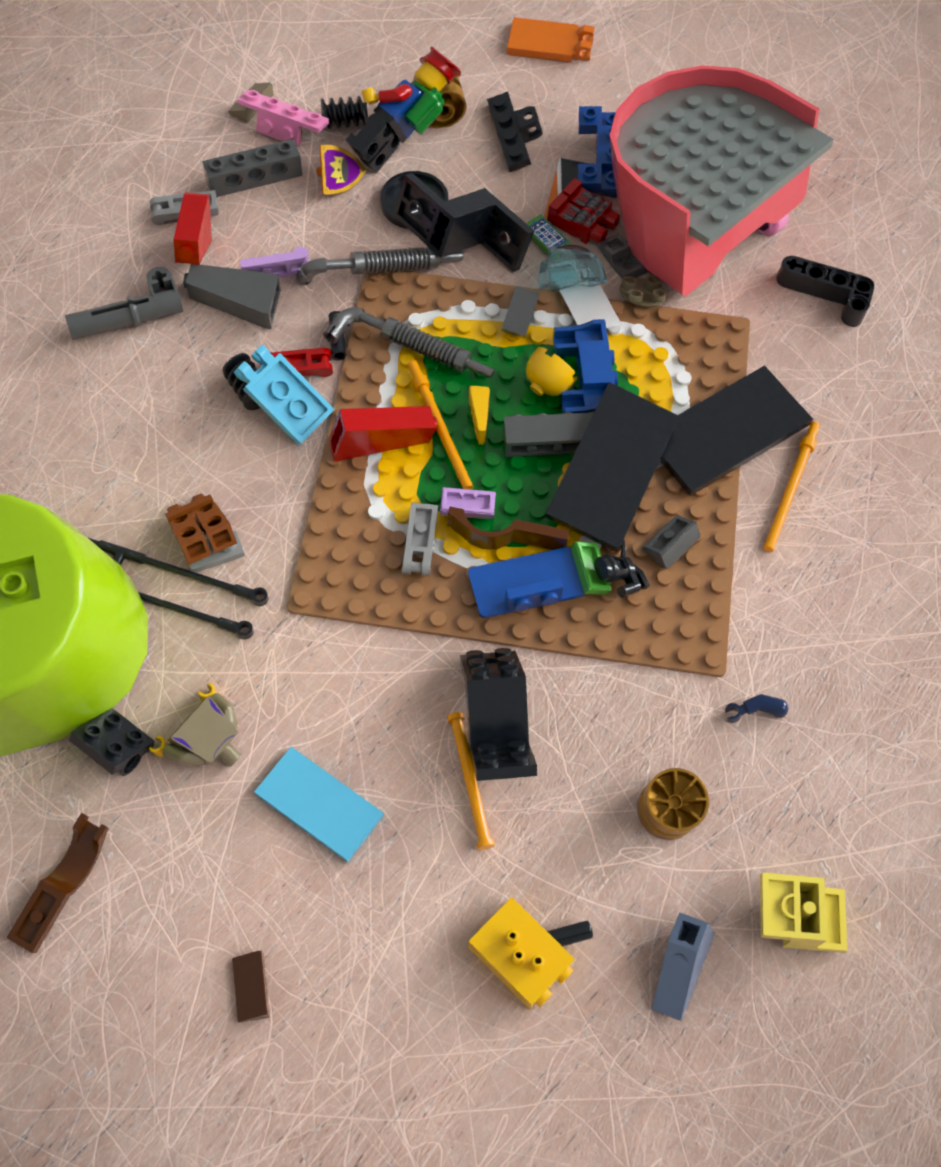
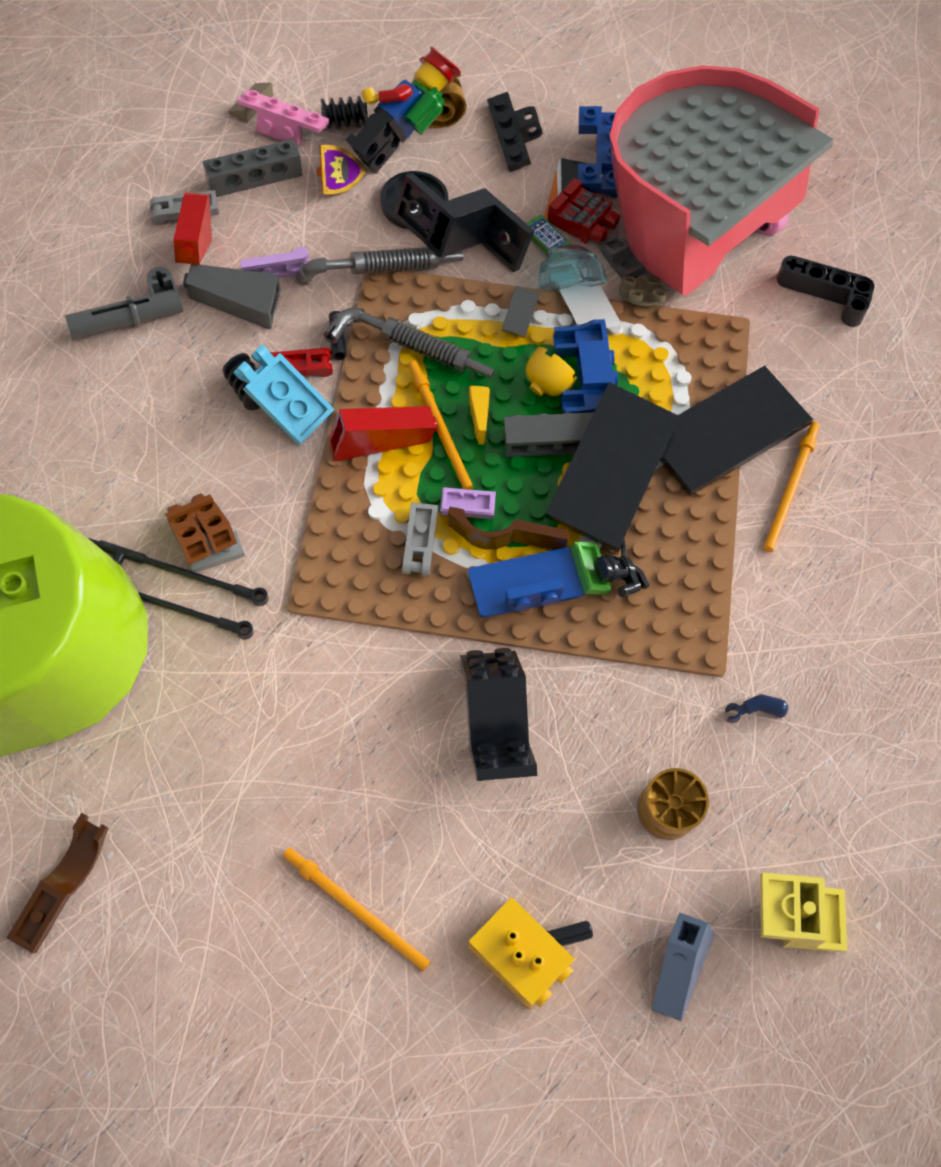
black plate [69,708,155,776] -> none
dark tan torso [149,683,242,767] -> none
reddish brown slope [232,950,270,1023] -> none
medium azure tile [254,747,384,863] -> none
light orange bar [447,712,495,850] -> none
orange tile [507,17,595,62] -> none
dark grey slope [642,515,700,569] -> none
none -> light orange bar [283,847,431,972]

